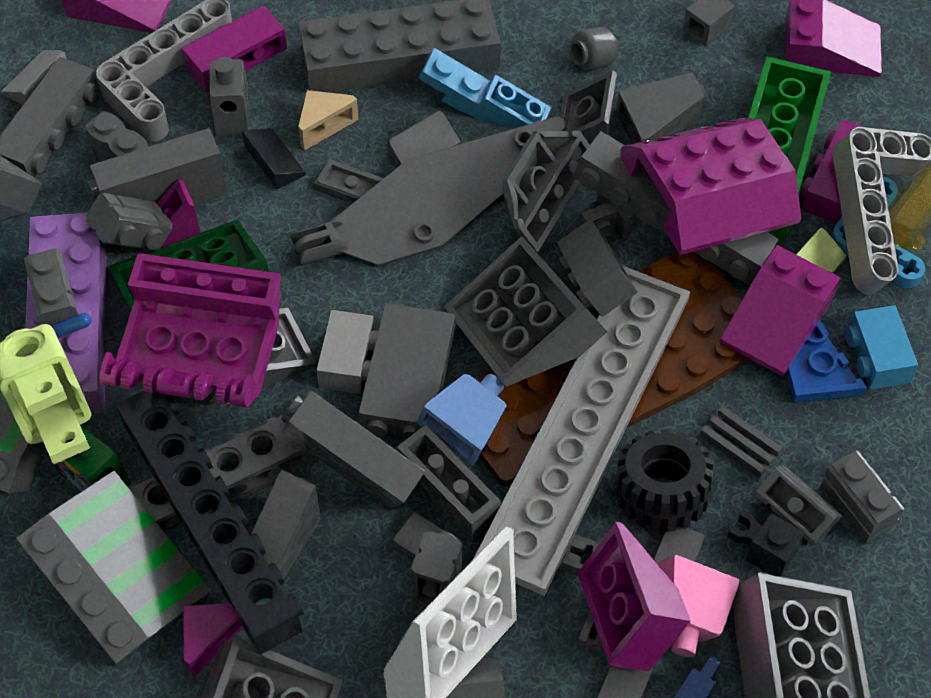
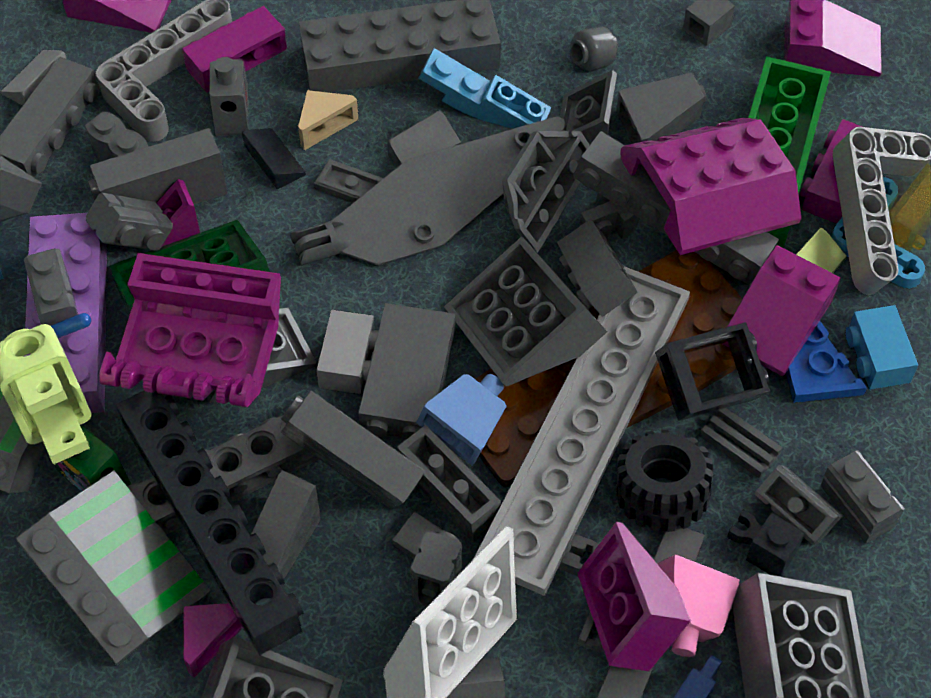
none -> black window [655,322,770,421]

